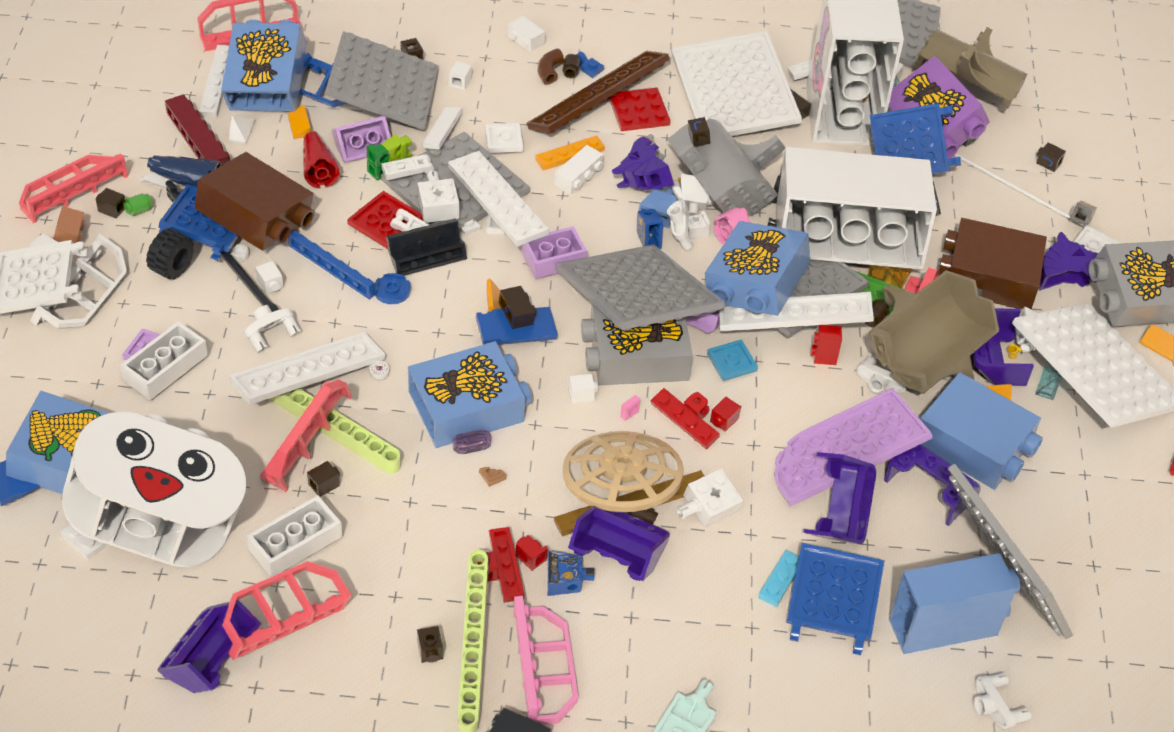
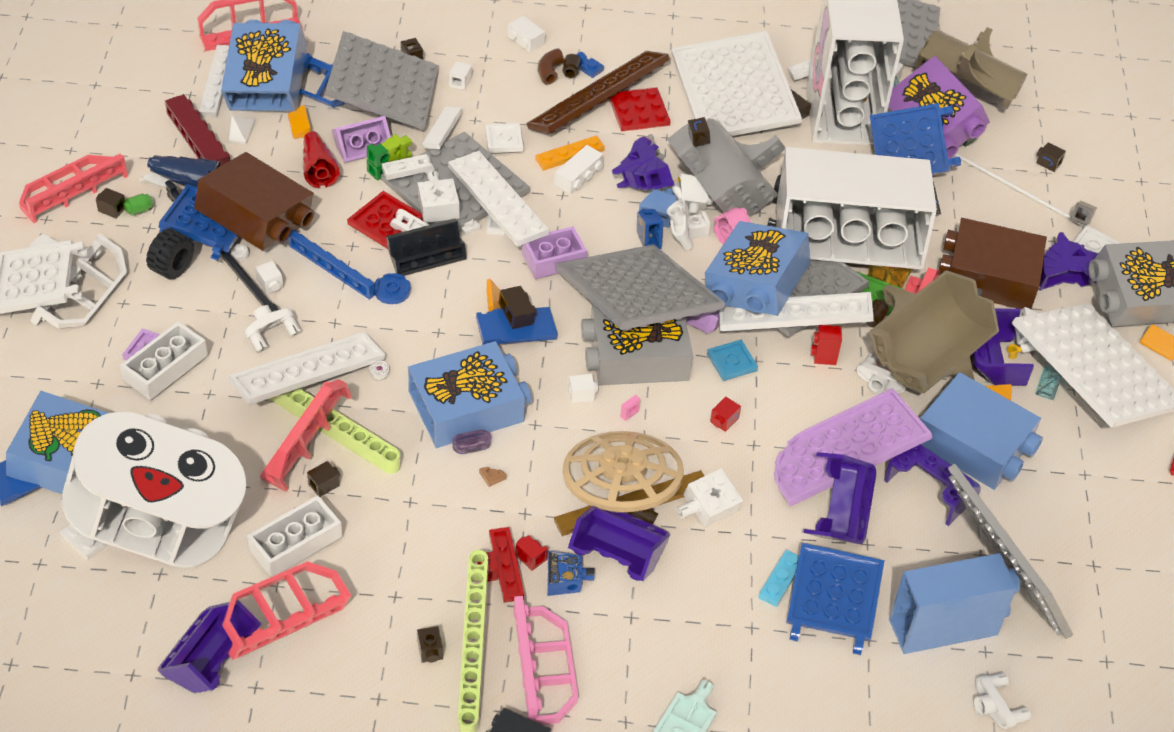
nougat brick [53,206,86,243] -> none
red plate [650,388,720,450] -> none

